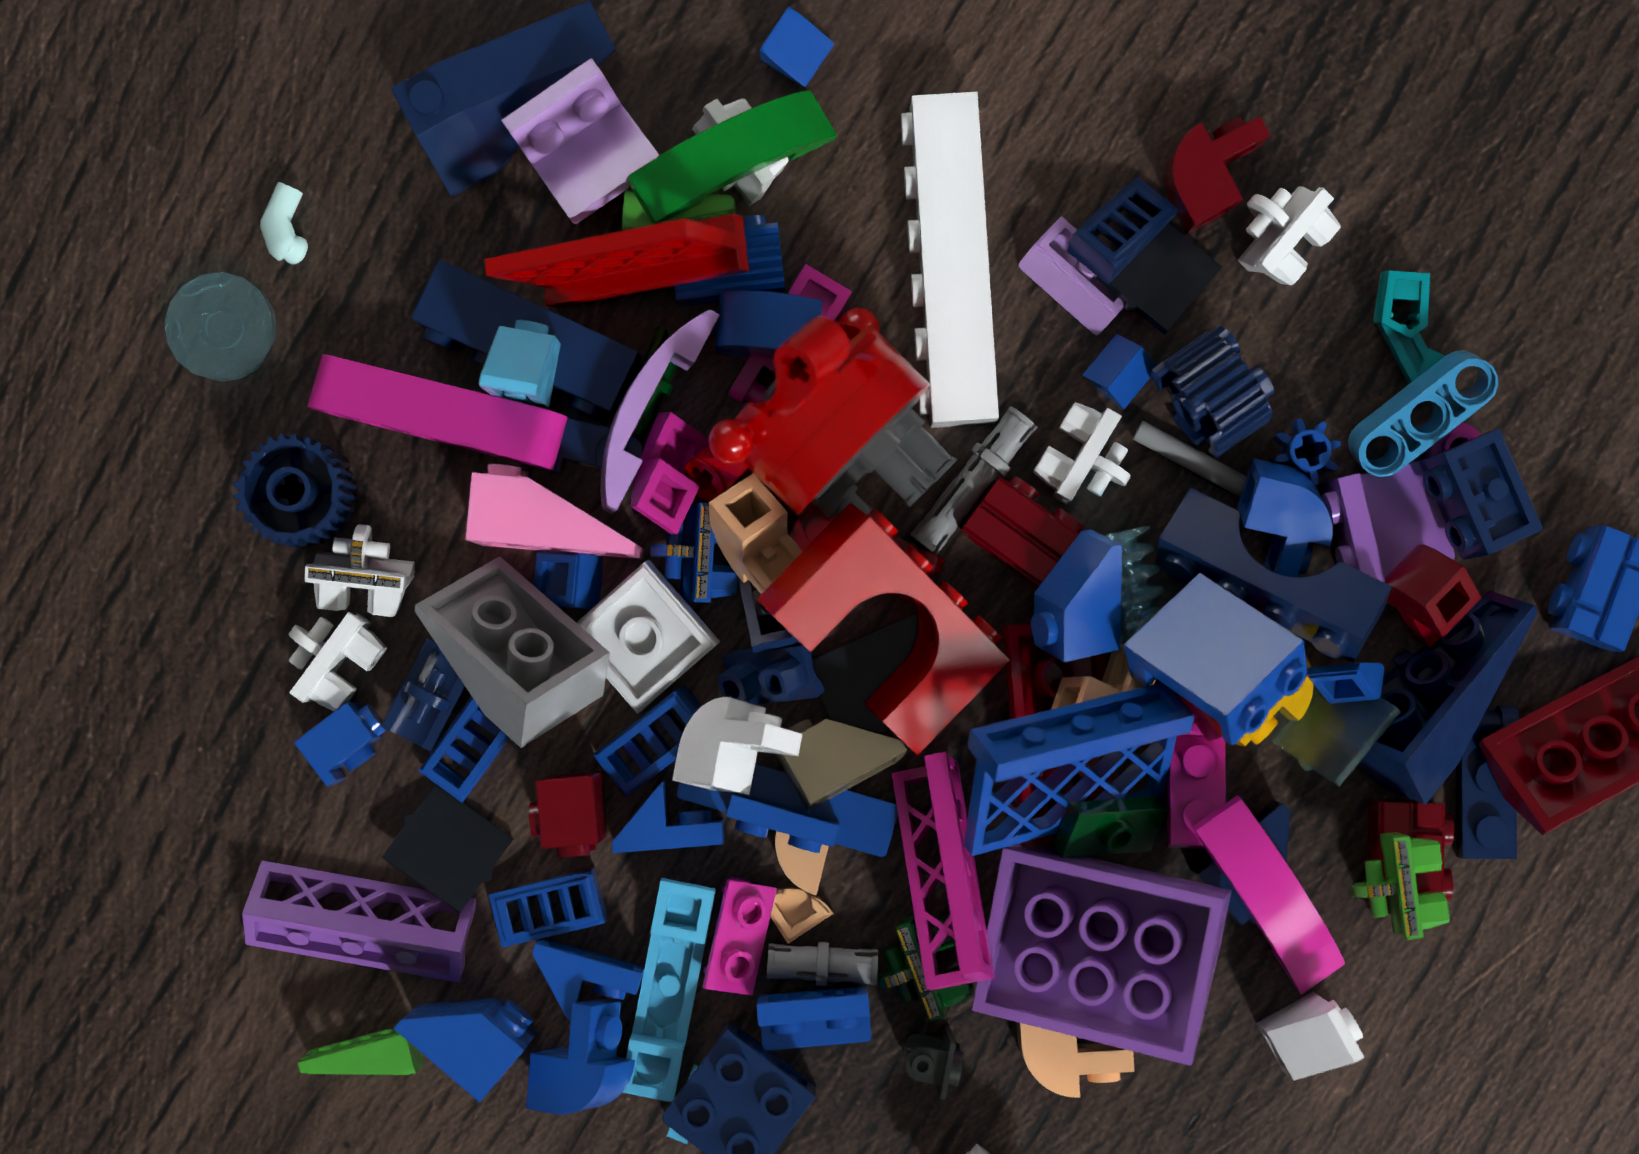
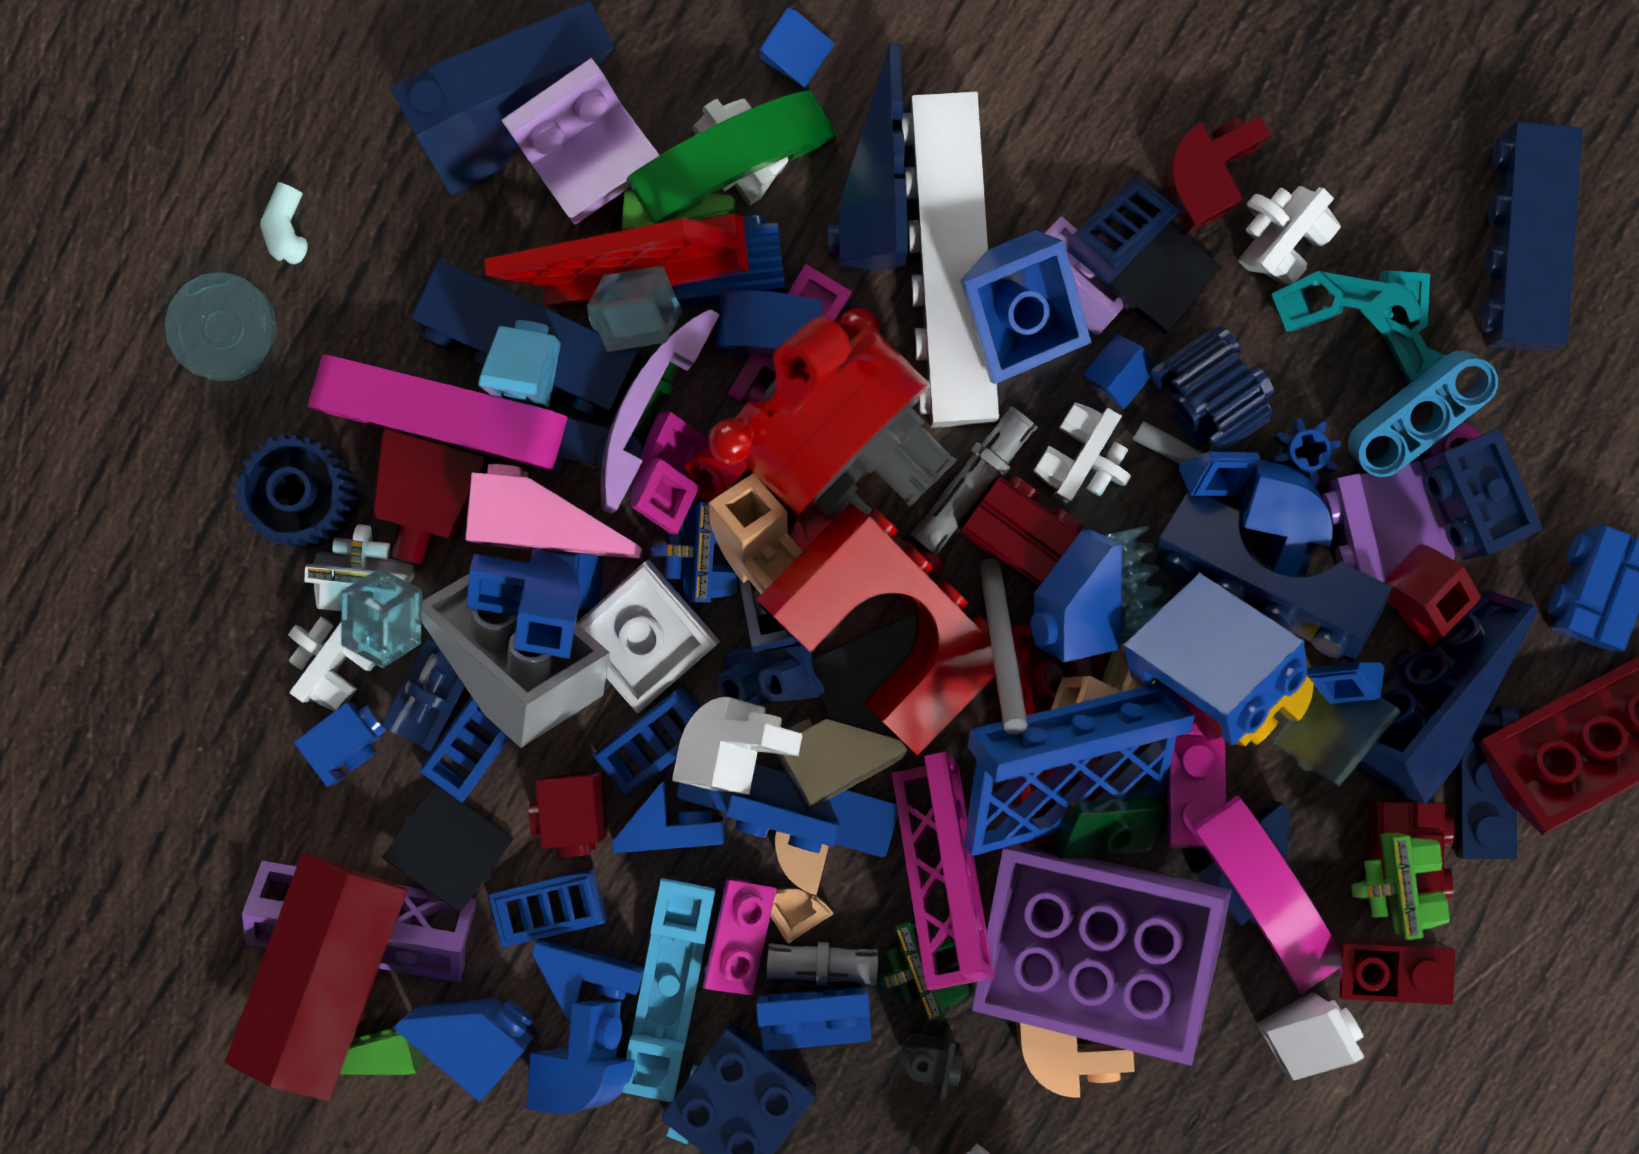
none -> dark red slope [224,851,408,1101]
none -> clear light blue brick [341,568,422,668]
none -> dark red torso [374,429,493,565]
none -> blue brick [466,548,580,659]
none -> clear light blue brick [587,266,682,352]
none -> dark blue wedge [828,44,908,272]
none -> blue slope [960,230,1092,384]
none -> light grey bar [979,558,1027,734]
none -> blue slope [1179,452,1260,496]
none -> teal piece [1271,271,1424,334]
none -> dark red slope [1339,939,1455,1005]
none -> dark blue brick [1480,122,1583,352]

